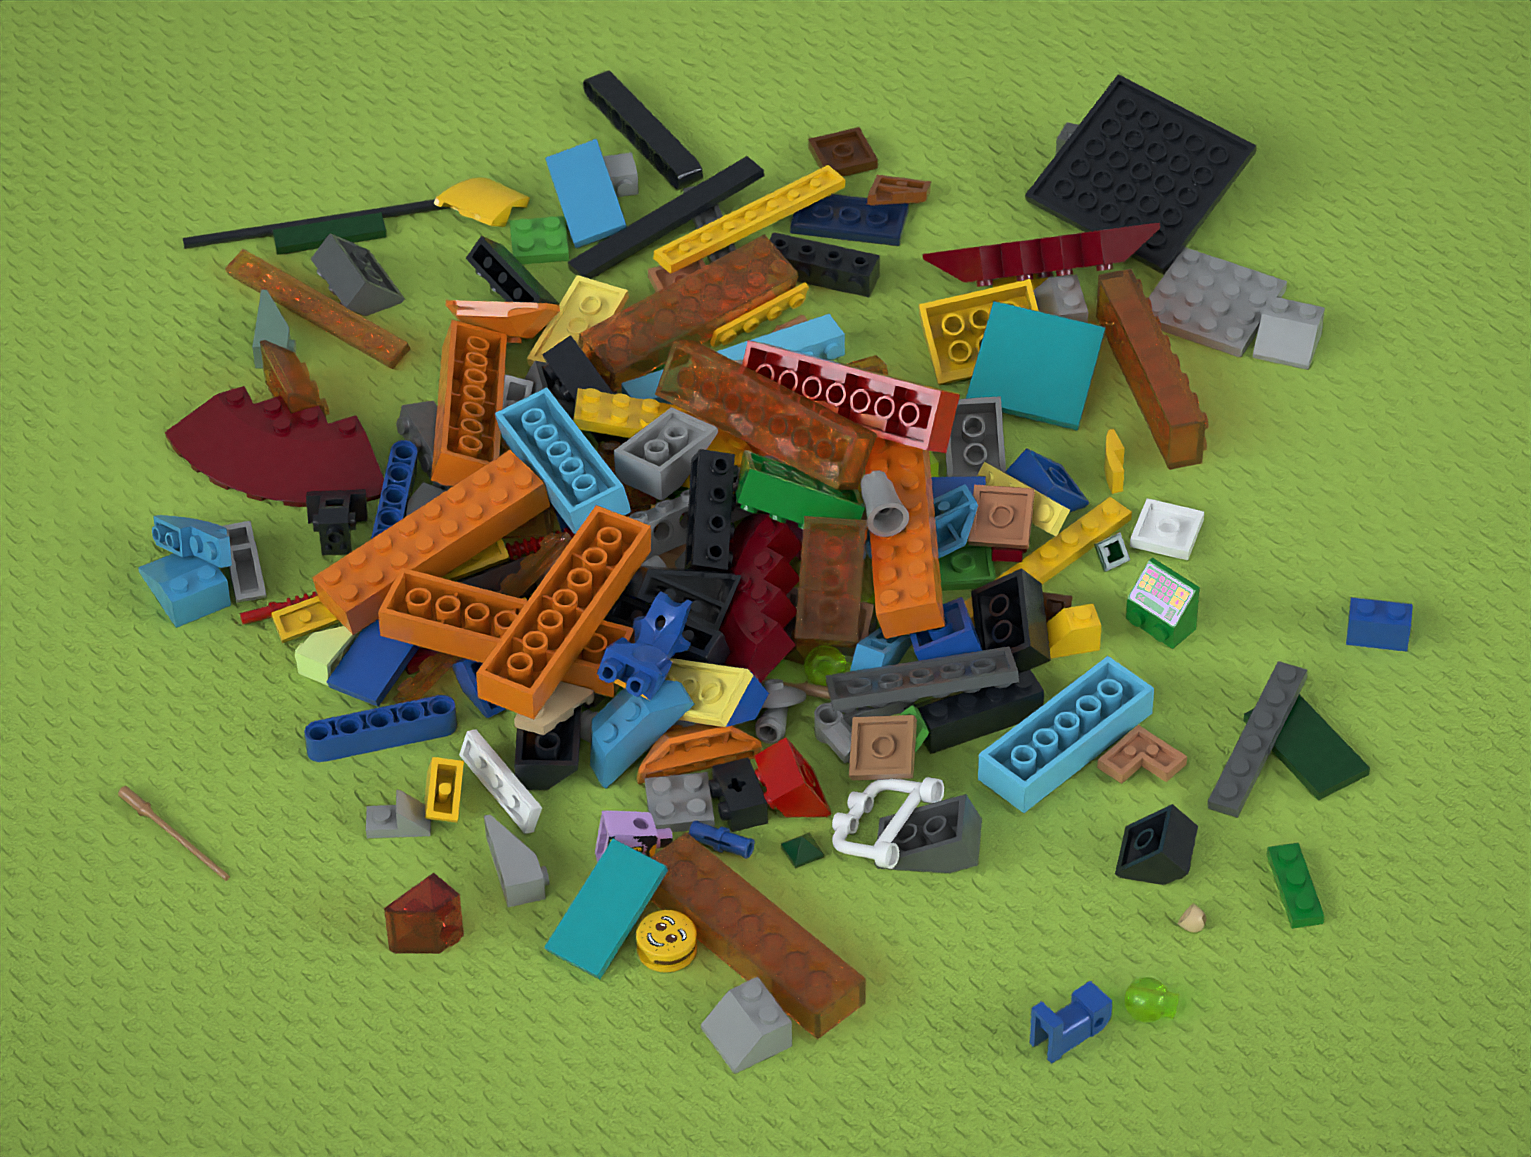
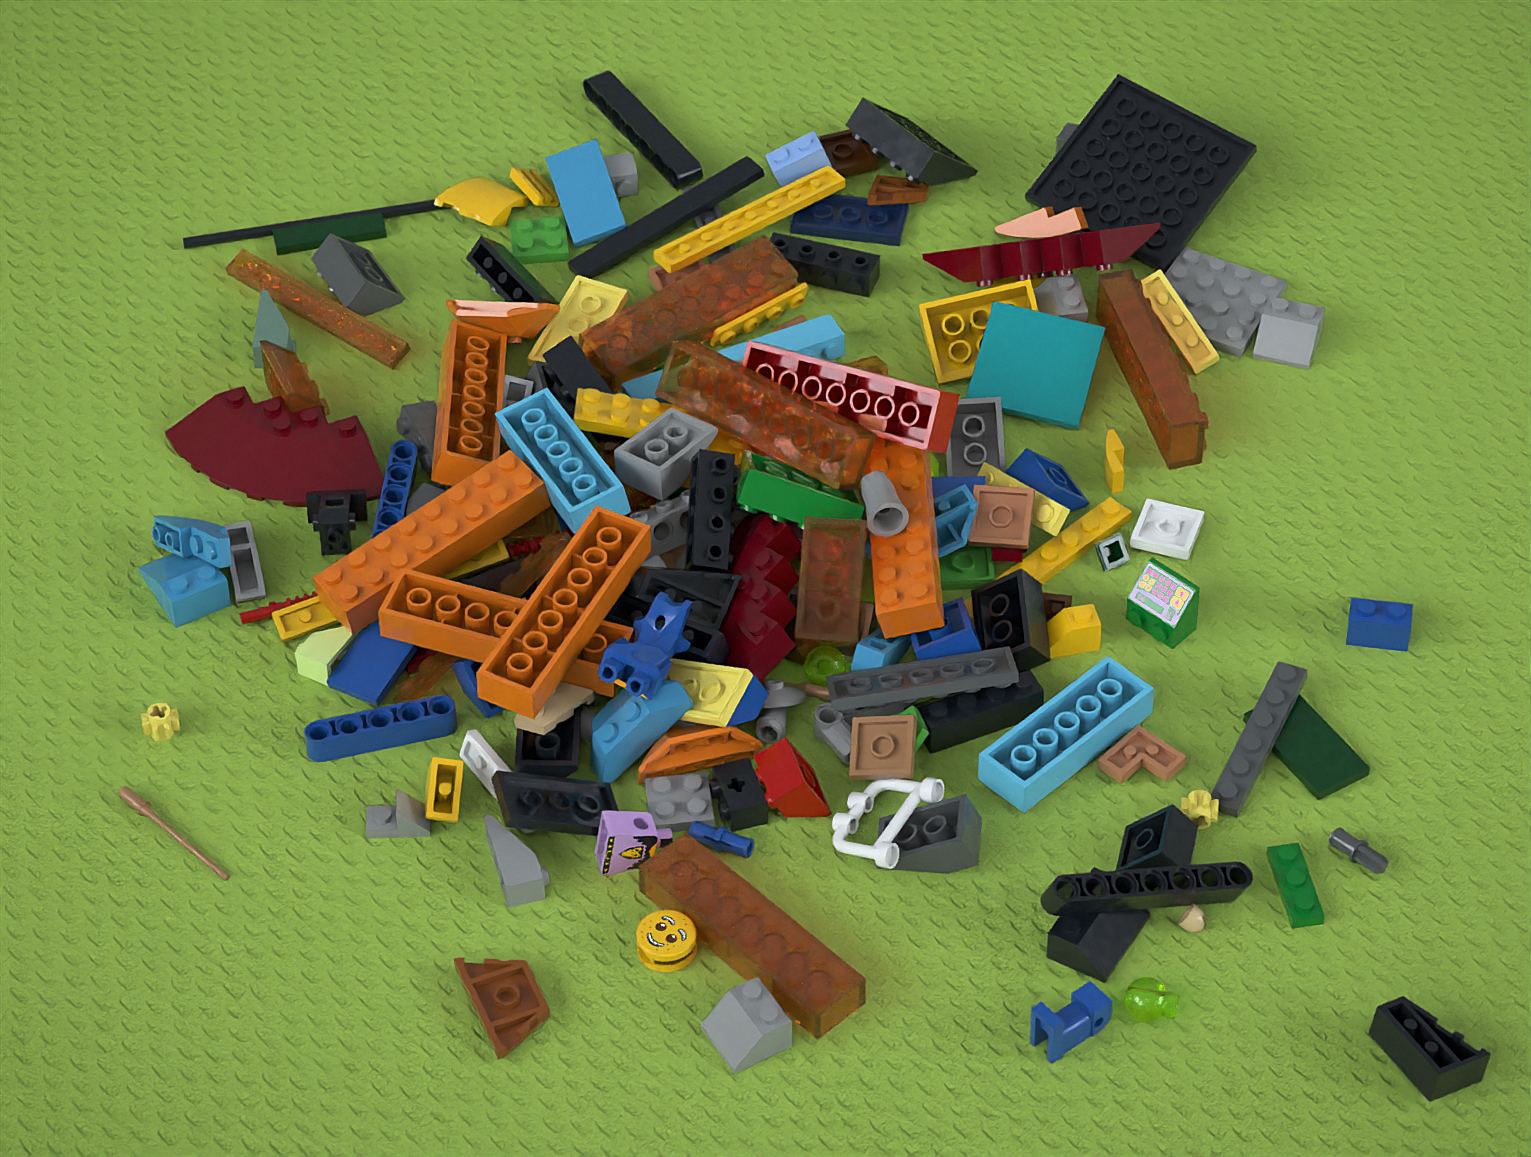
clear red slope [384,873,464,954] -> none
teal tile [544,839,668,979] -> none
dark green slope [781,833,824,868] -> none
none -> light yellow gear [141,703,180,741]
none -> dark orange wing [454,957,550,1060]
none -> black plate [491,770,619,836]
none -> yellow tile [509,167,560,207]
none -> light blue slope [765,131,833,188]
none -> black slope [846,98,978,186]
none -> slope [994,207,1089,238]
none -> black beam [1040,862,1253,916]
none -> black slope [1047,867,1150,983]
none -> light yellow plate [1136,269,1220,374]
none -> light yellow gear [1180,790,1219,830]
none -> dark grey axle [1329,827,1389,874]
none -> black wedge [1368,996,1491,1102]

